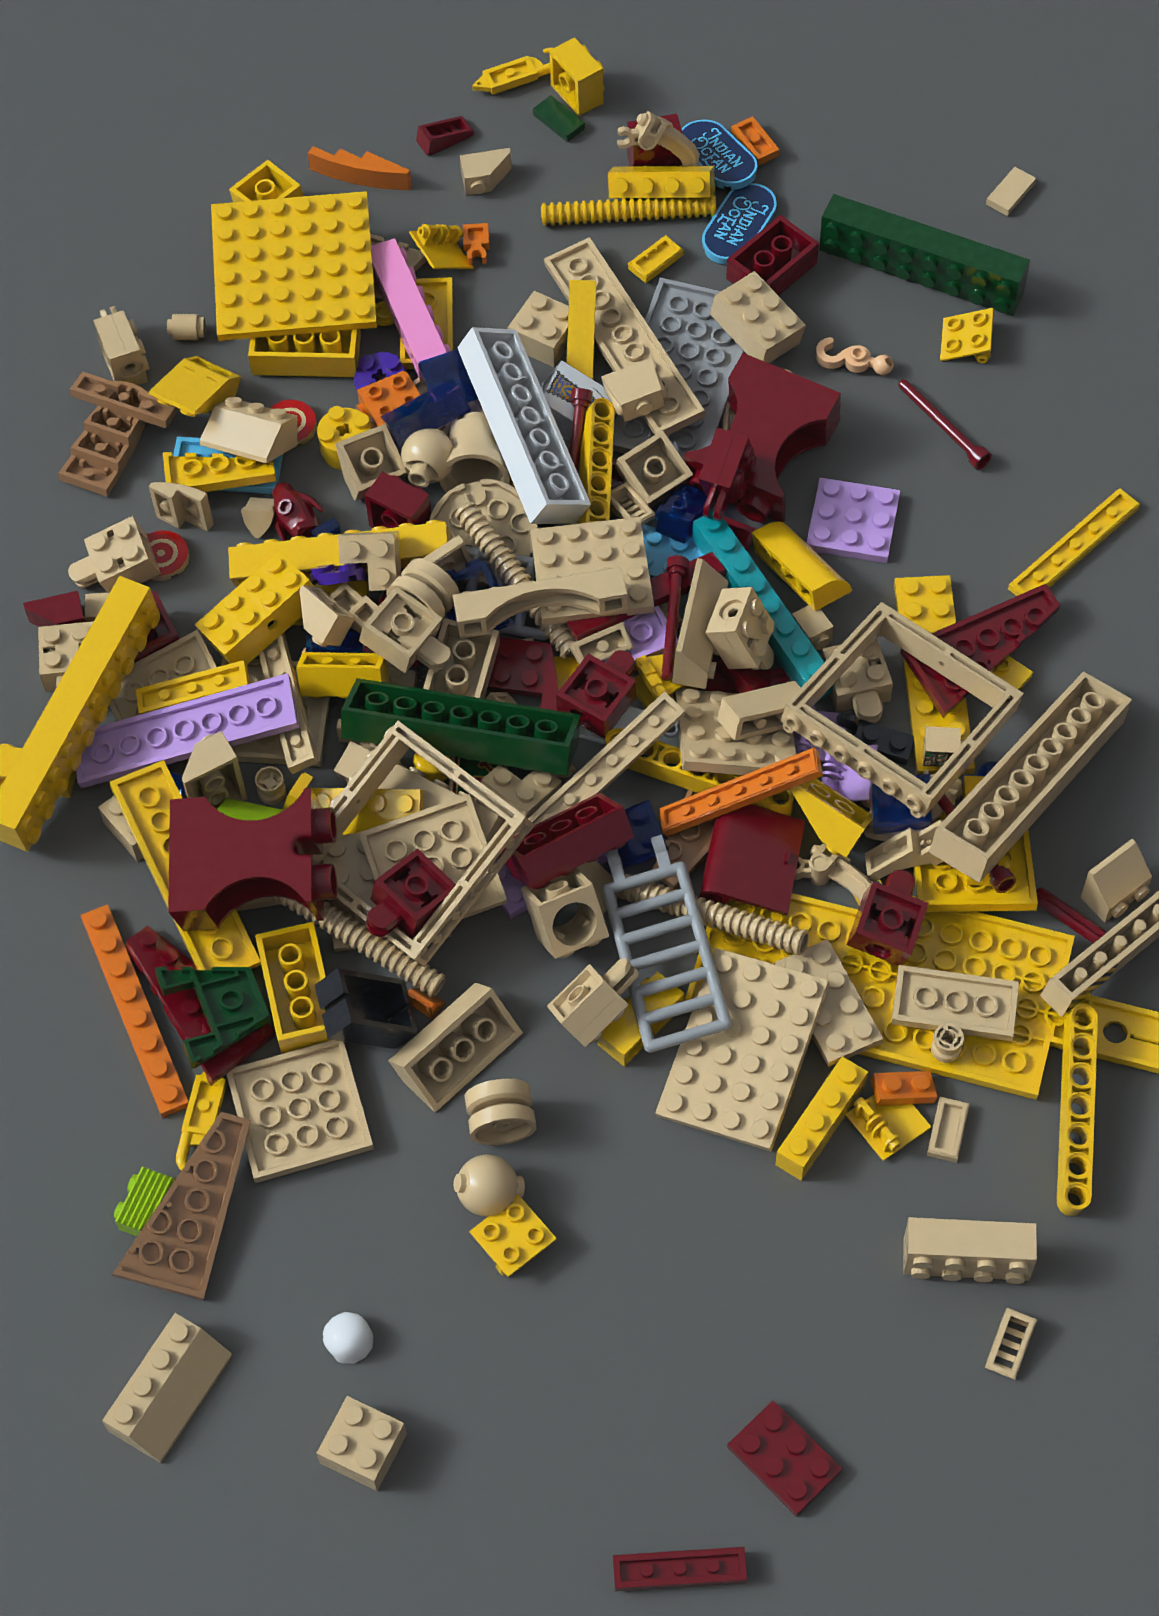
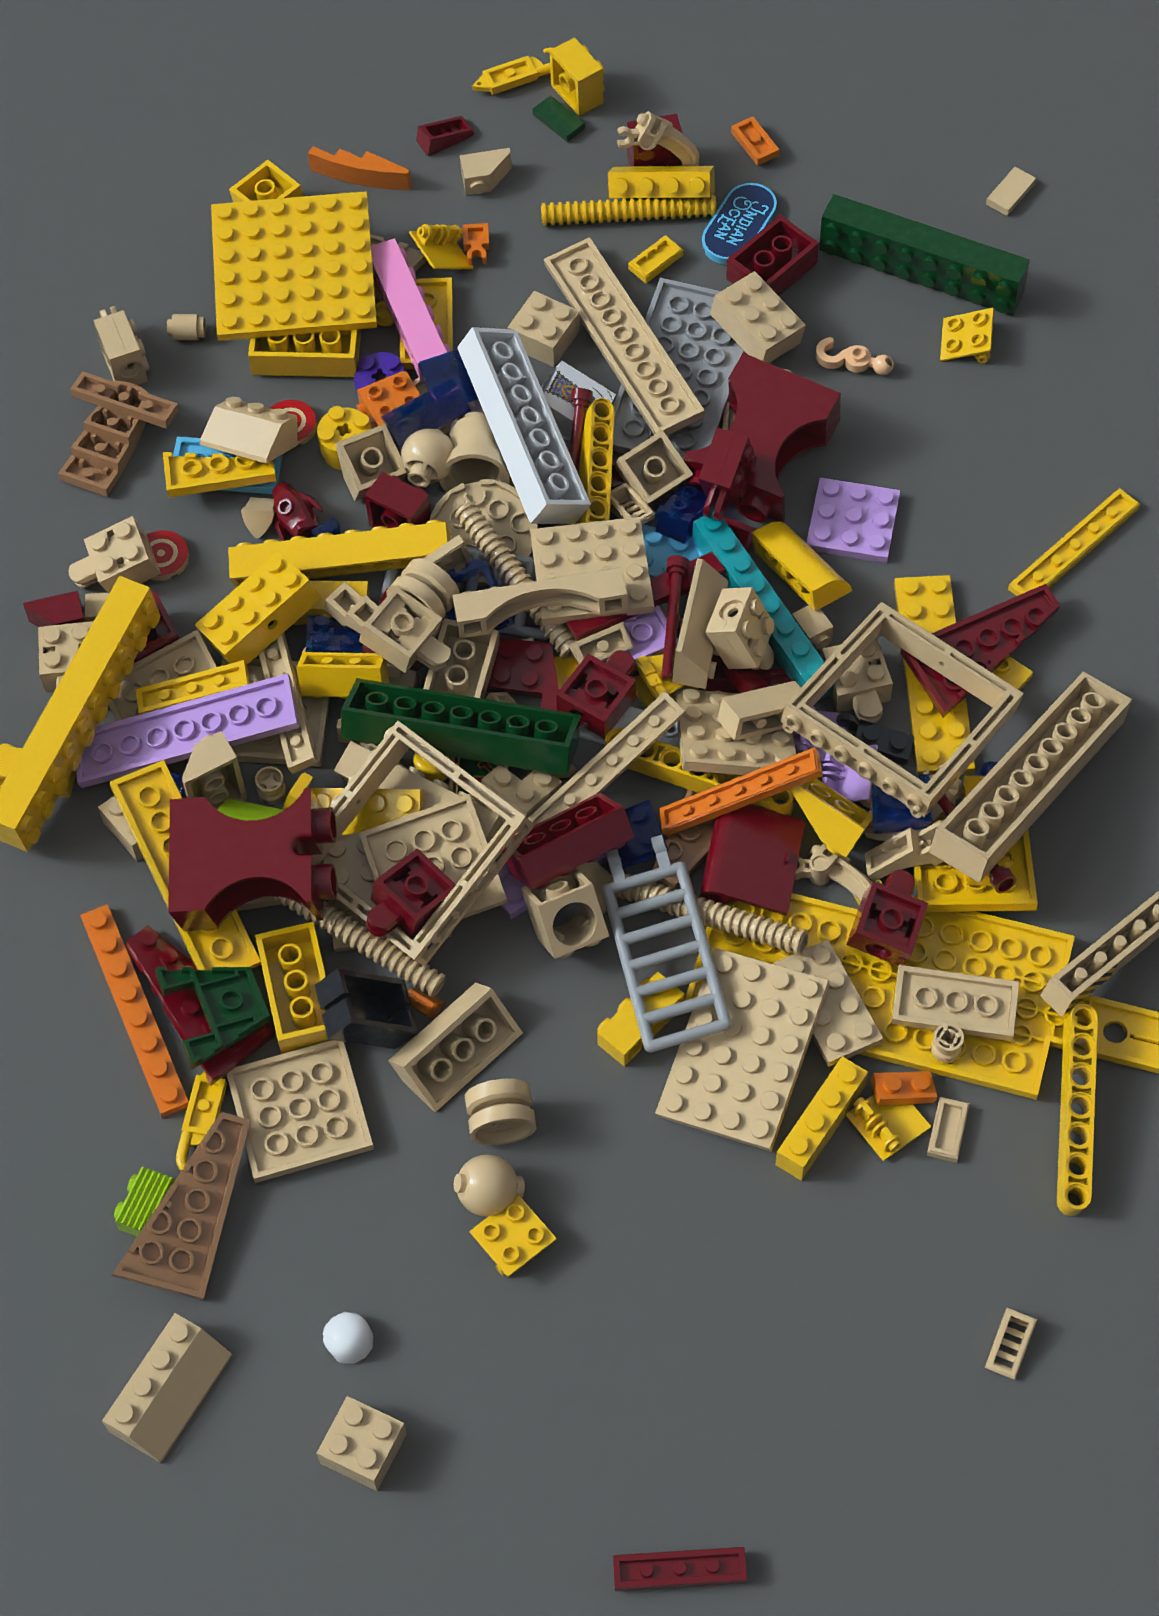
yellow slope [149,356,241,417] -> none
tan slope [149,482,214,532] -> none
tan slope [299,585,356,647] -> none
dark purple plate [309,563,366,586] -> none
tan brick [338,531,401,591] -> none
tan brick [547,958,639,1047] -> none
yellow tile [567,280,596,380] -> none
tan torso [601,357,667,422] -> none
tile [681,120,757,190] -> none
dark red plate [727,1400,842,1517] -> none
dark red piece [898,379,992,470] -> none
tan brick [903,1217,1037,1284] -> none
tan brick [923,726,965,767] -> none
dark red axle [1036,887,1107,943] -> none
tan slope [1081,839,1152,923] -> none

